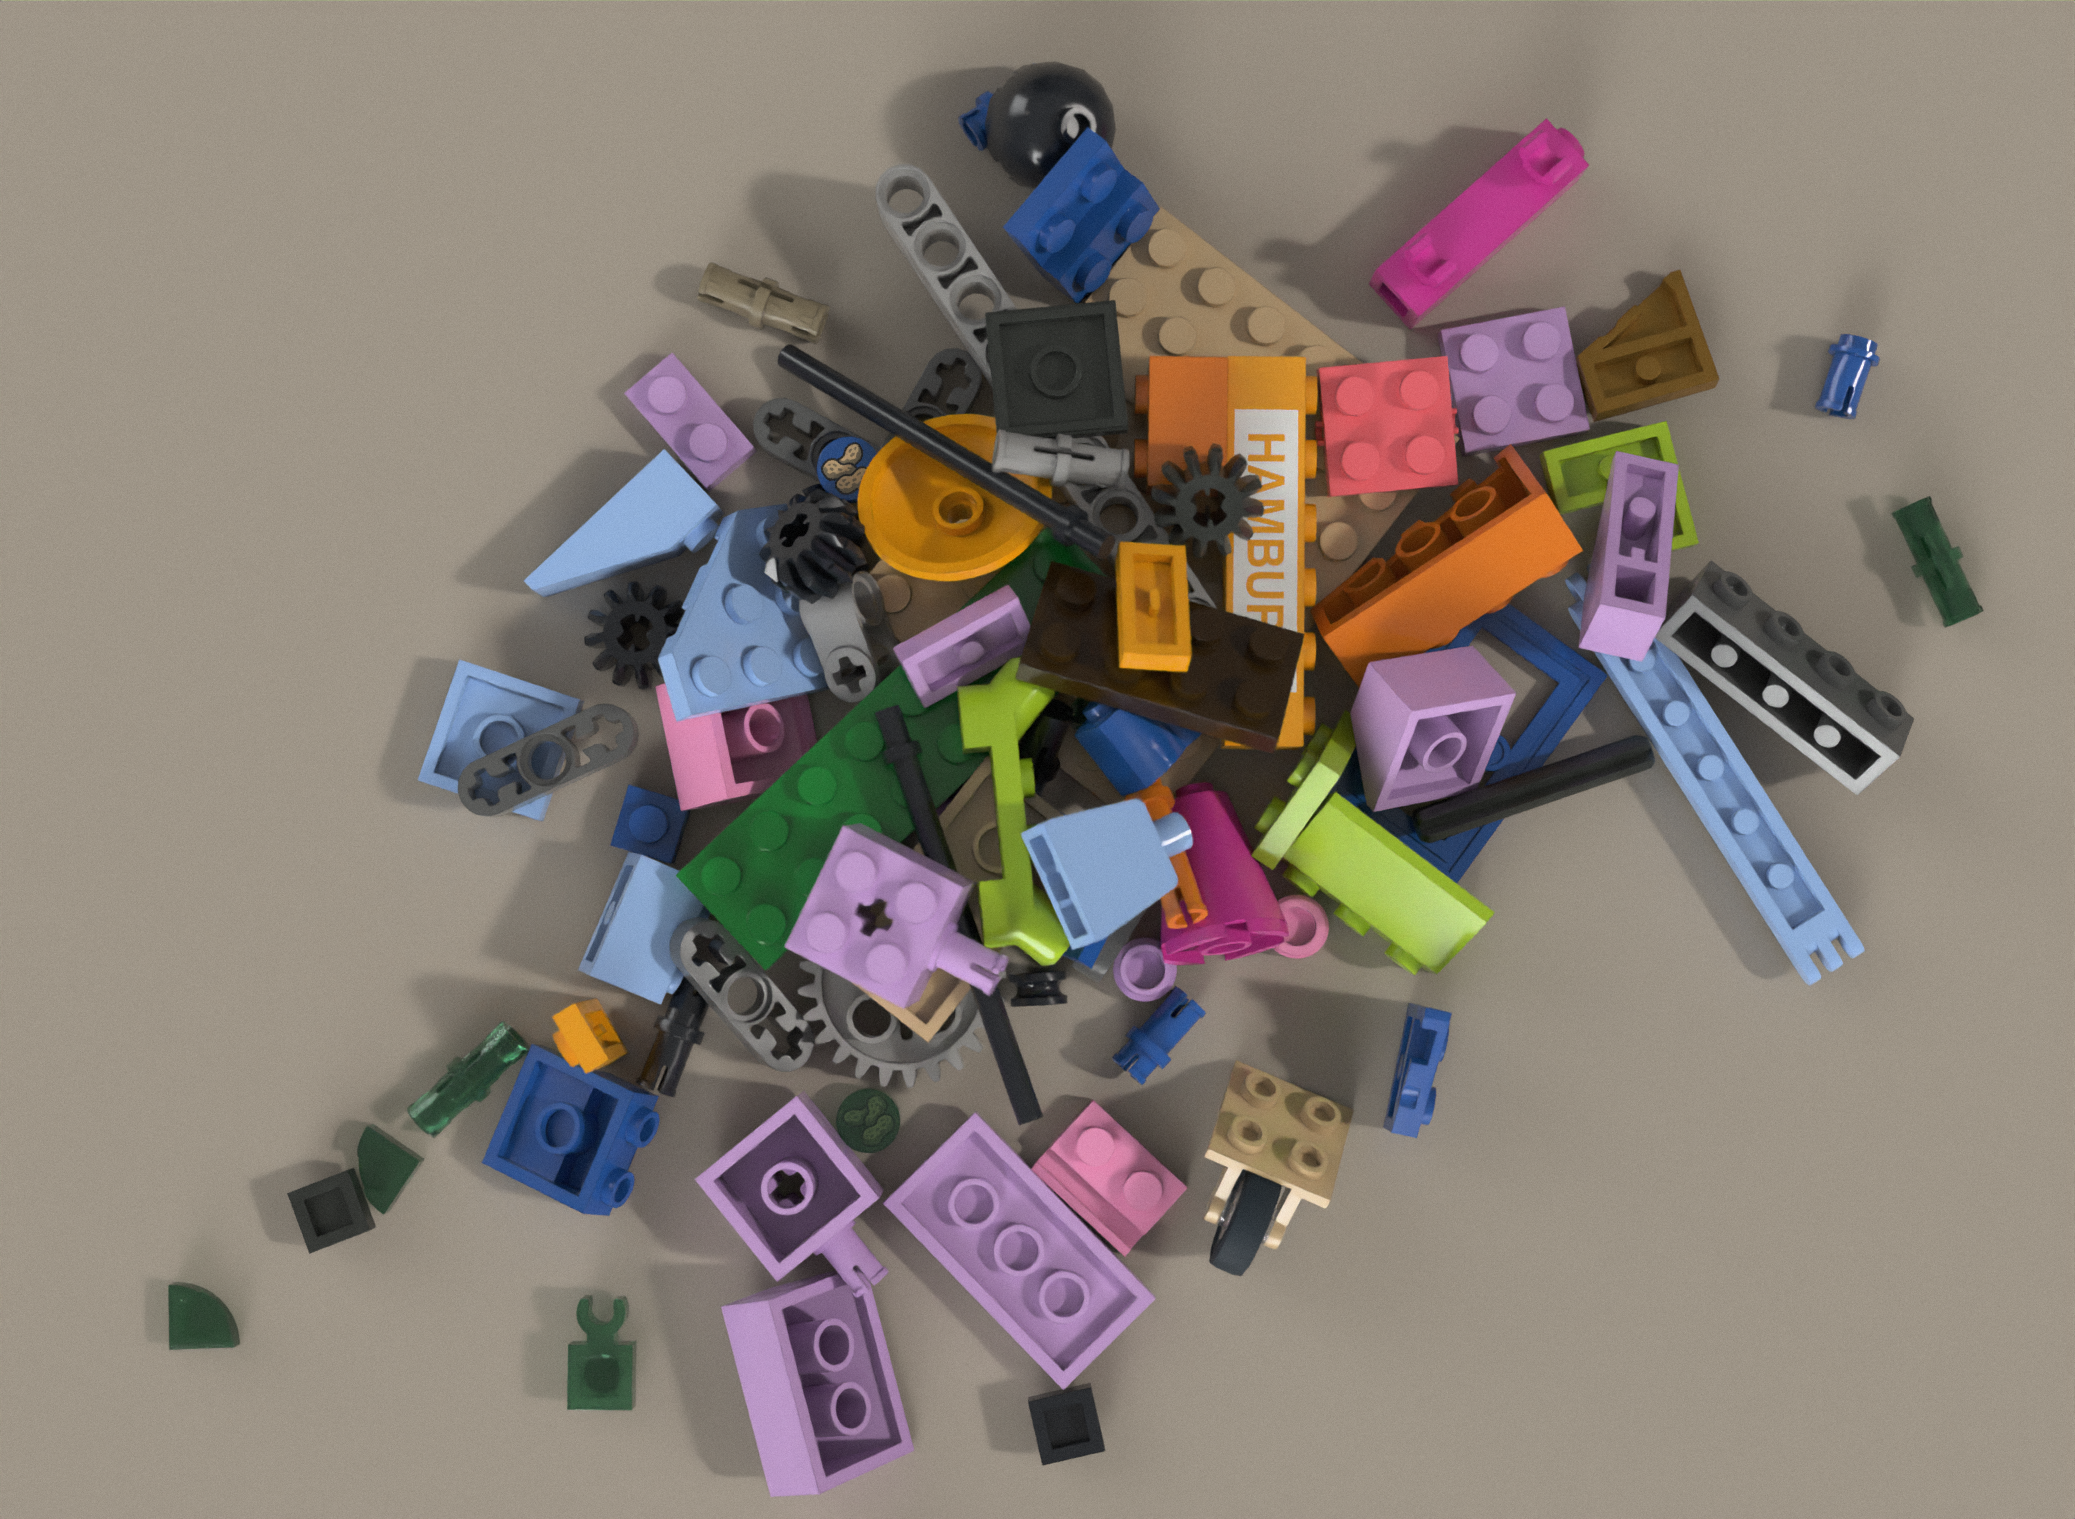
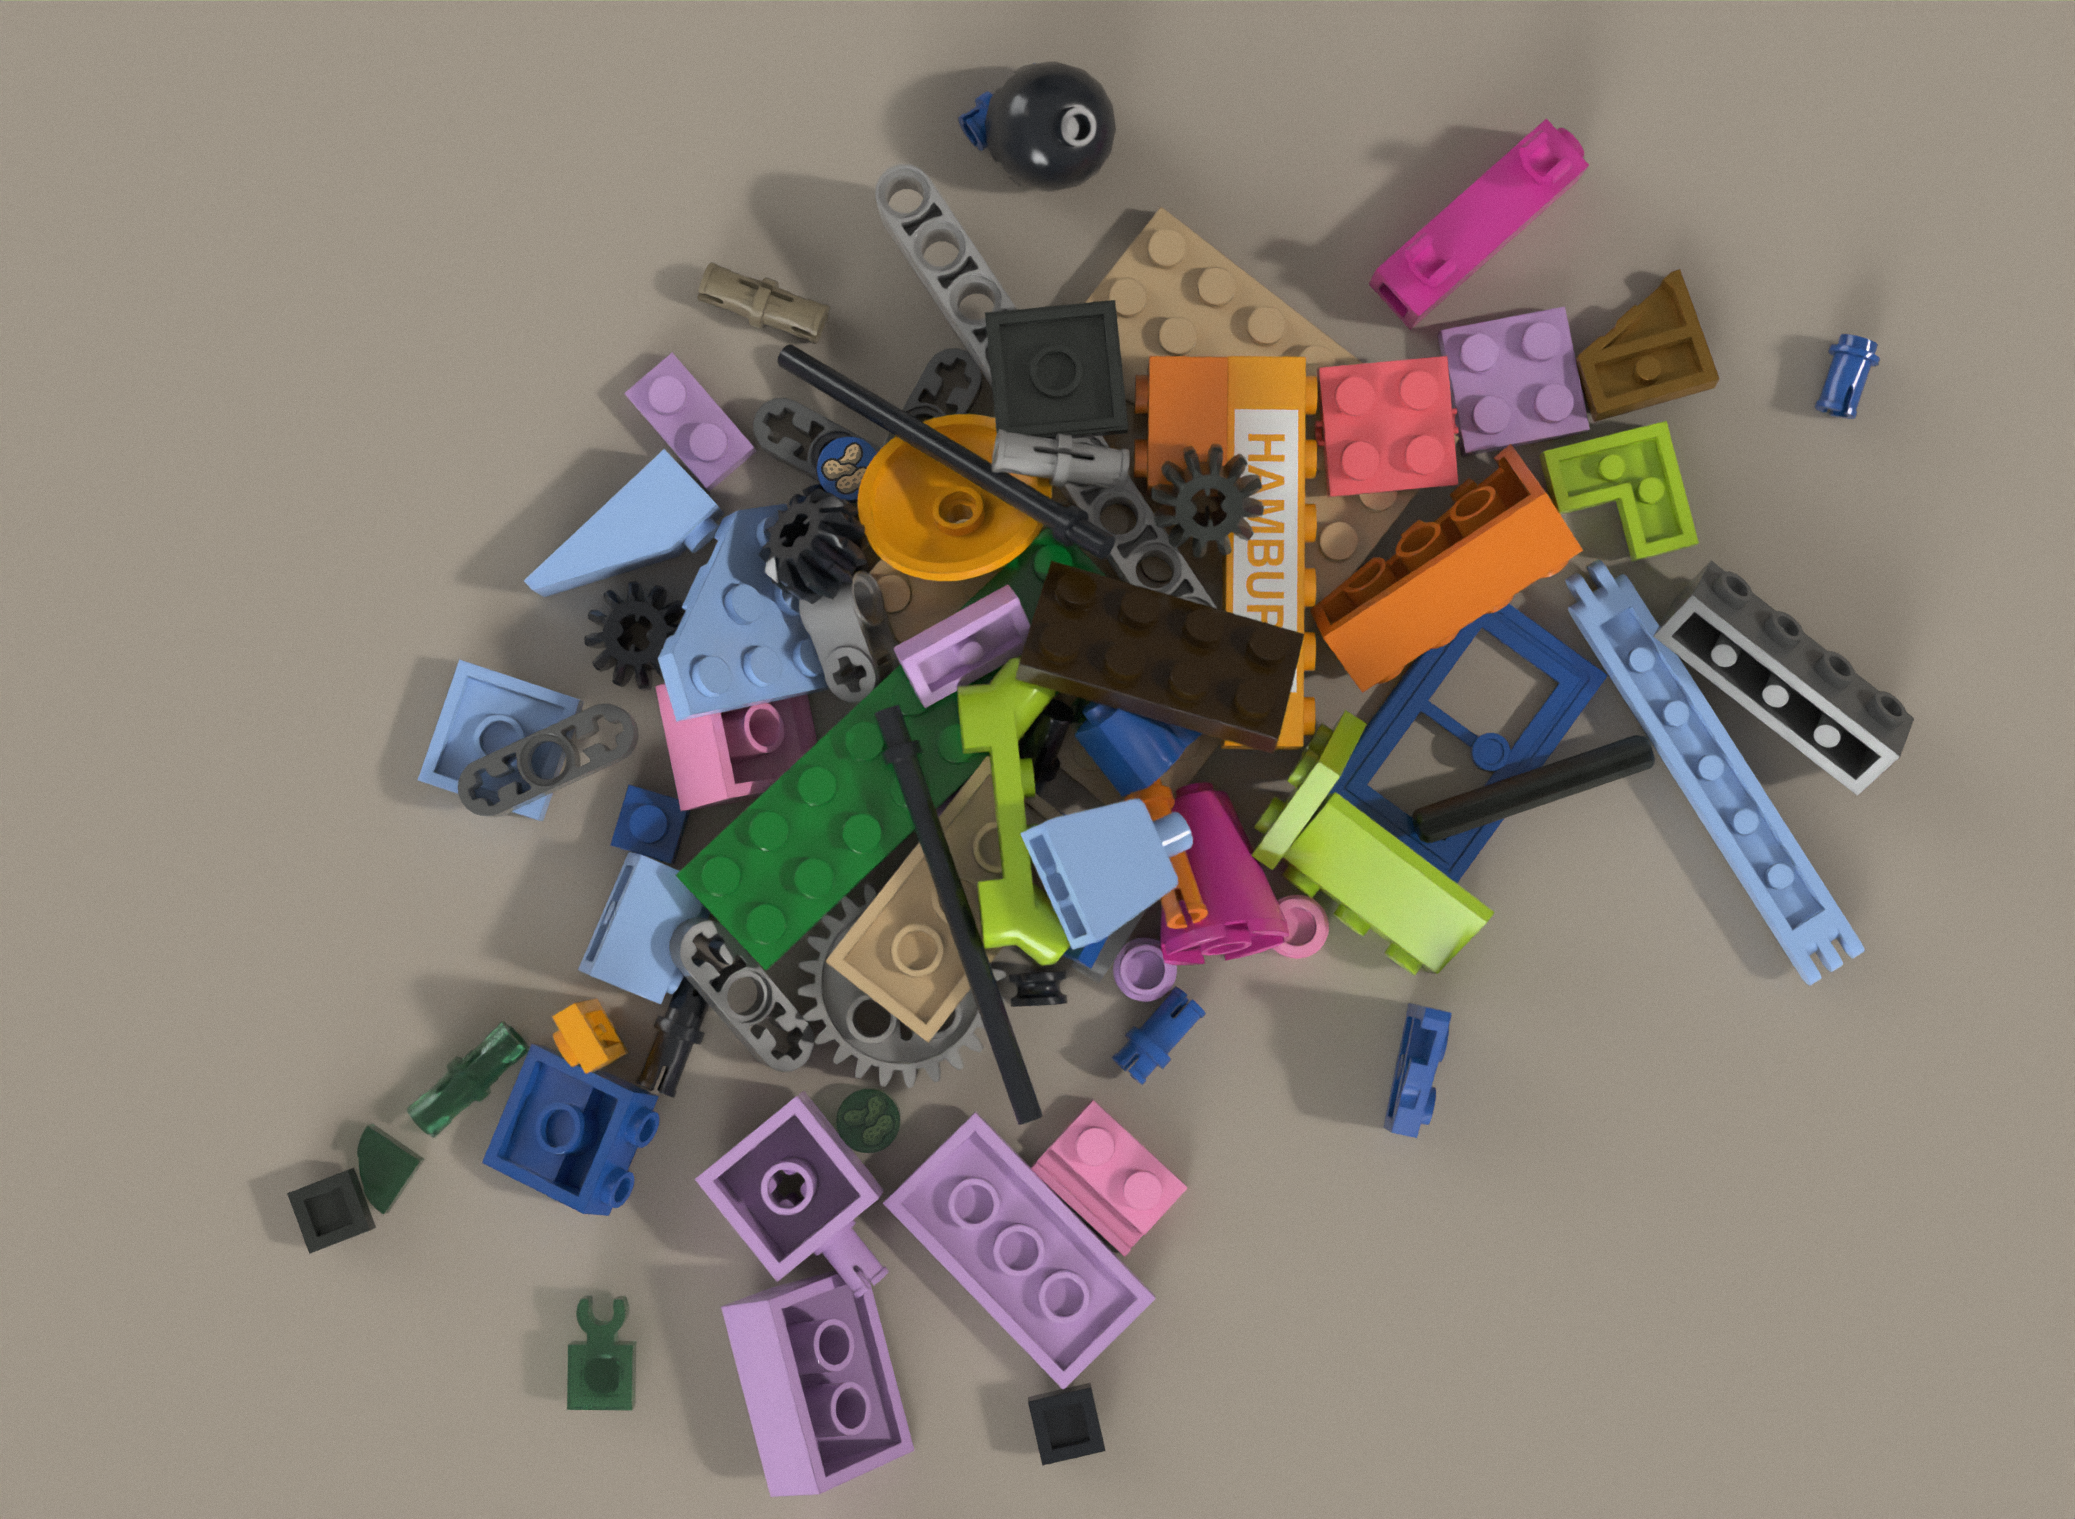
clear green tile [168,1282,240,1350] -> none
lavender brick [785,823,1009,1009] -> none
blue plate [1003,127,1160,304] -> none
light orange plate [1115,542,1191,672] -> none
tan plate [1203,1060,1354,1276] -> none
lavender slope [1350,646,1516,812] -> none
lavender slope [1579,451,1679,662] -> none
clear green pin [1891,496,1984,628] -> none

